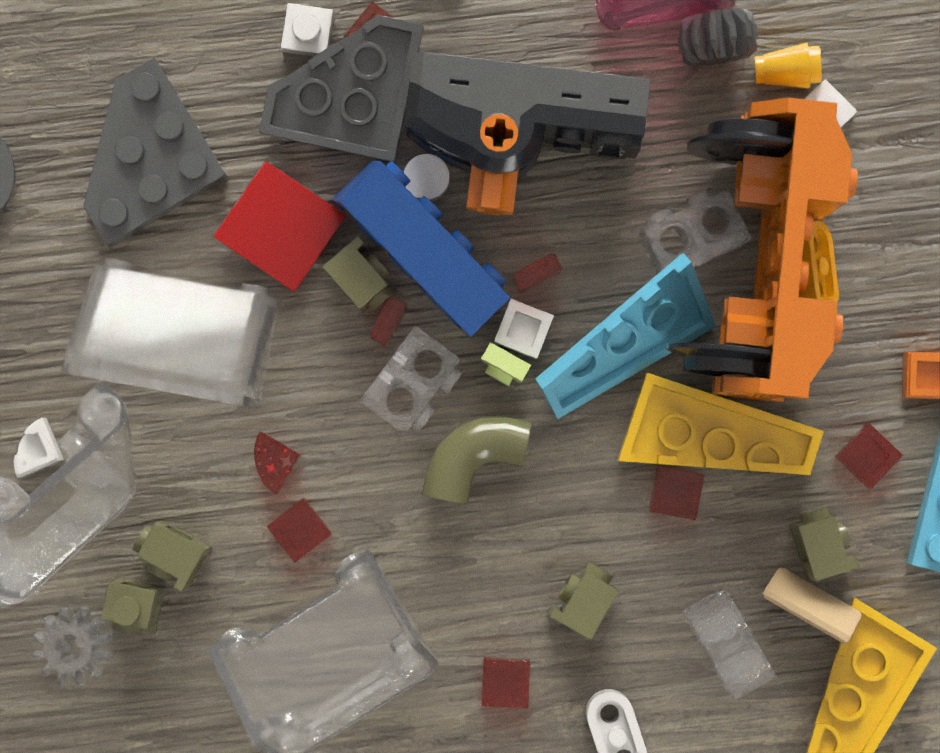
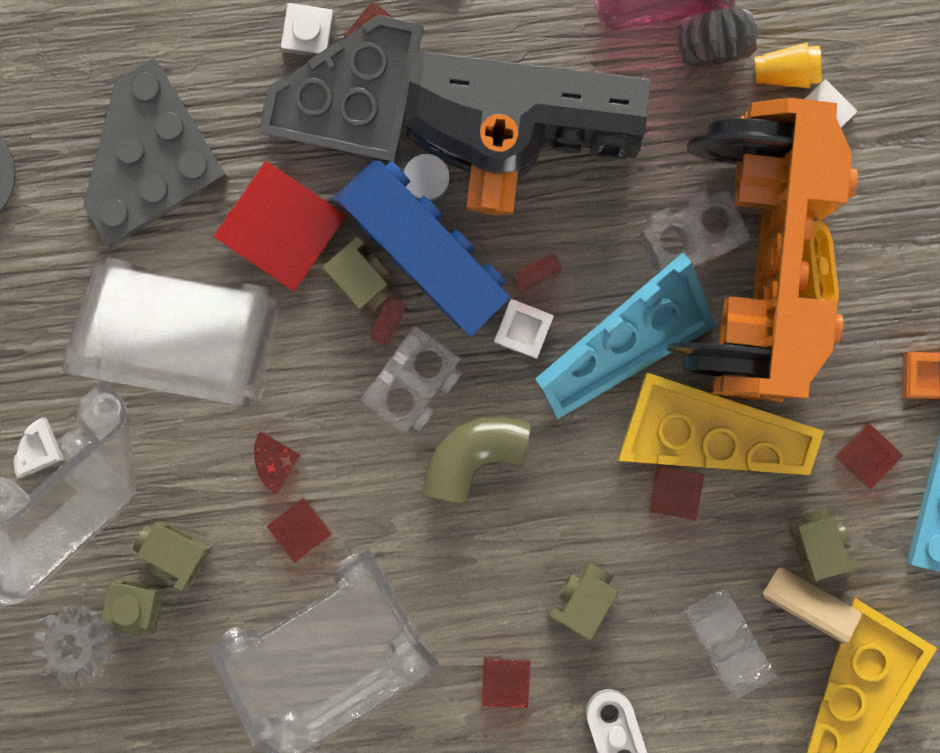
yellowish green plate [481,342,531,386] -> none

